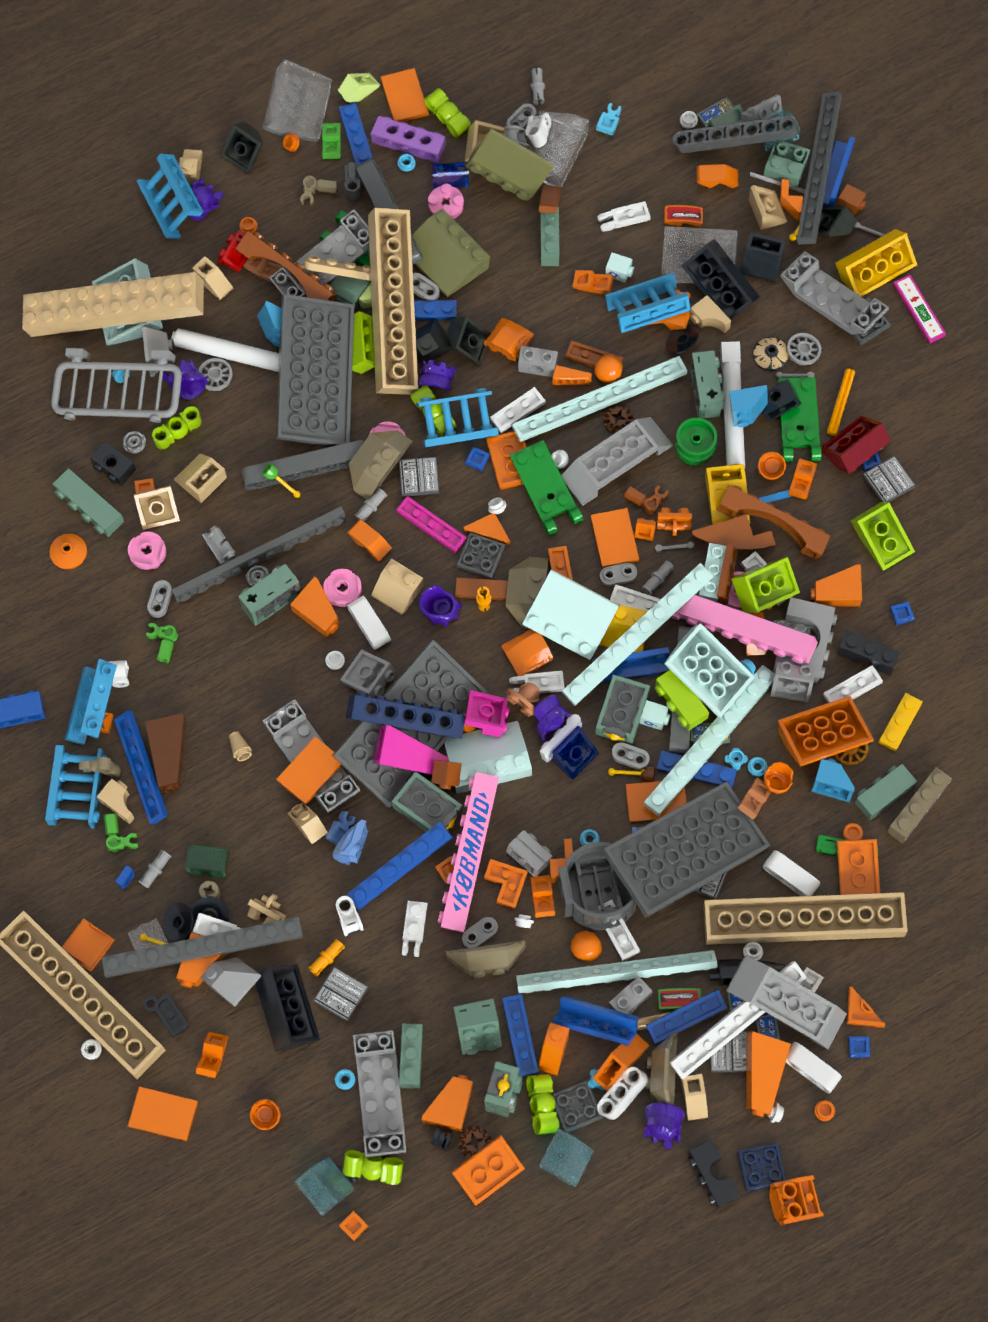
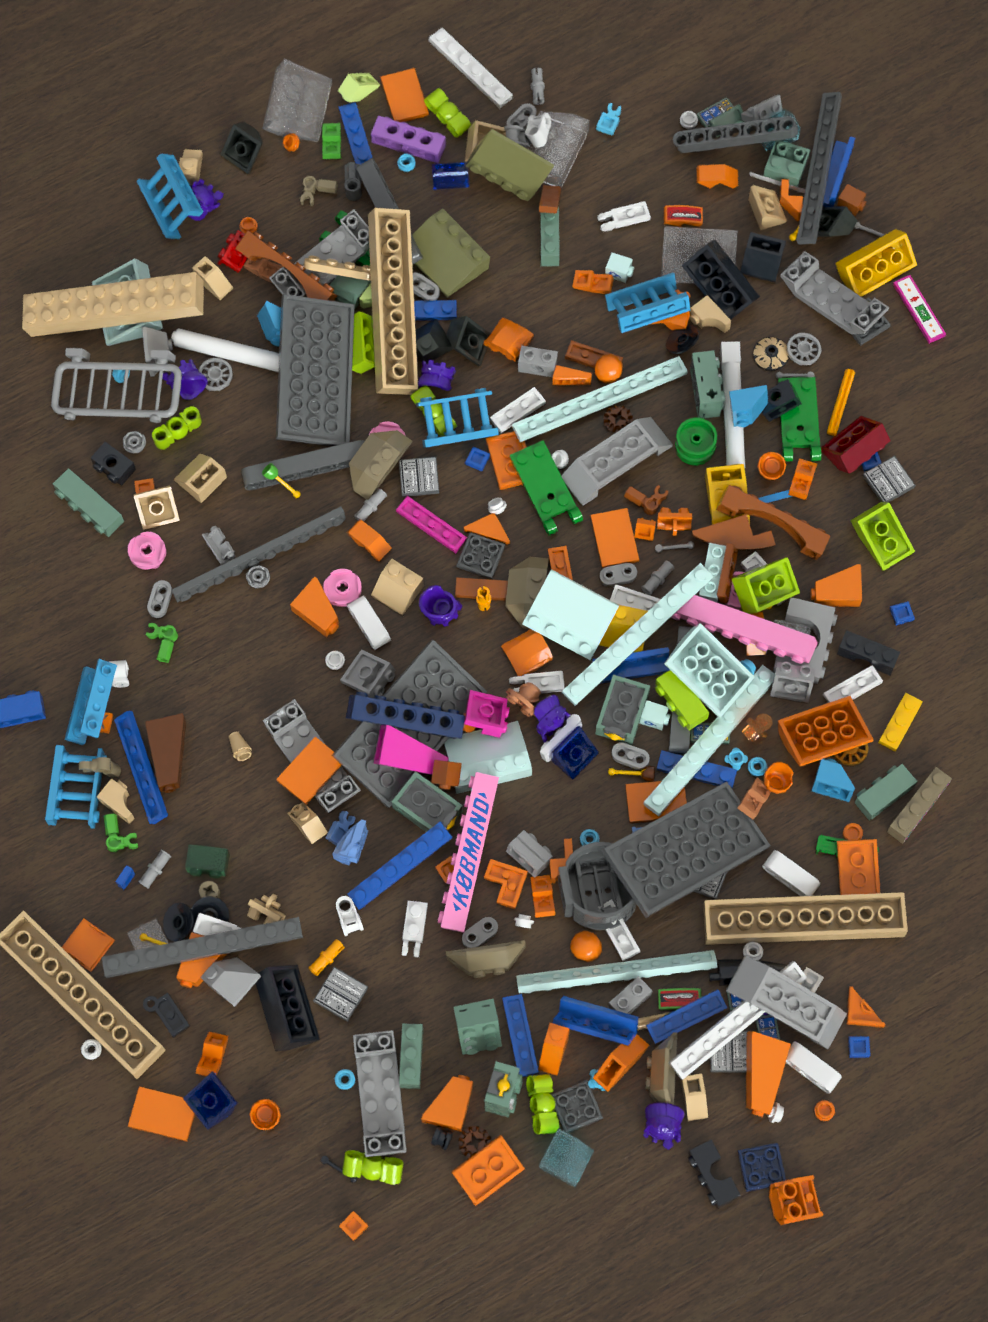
orange dish [49,534,87,569] -> none
sand green piece [238,564,301,626] -> none
clear light blue slope [294,1157,355,1216] -> none
bright pink plate [428,184,464,219] -> none
white beam [597,1067,648,1120] -> none
none -> clear blue slope [183,1072,238,1130]
none -> white plate [429,28,513,109]
none -> clear orange hips [741,714,773,742]

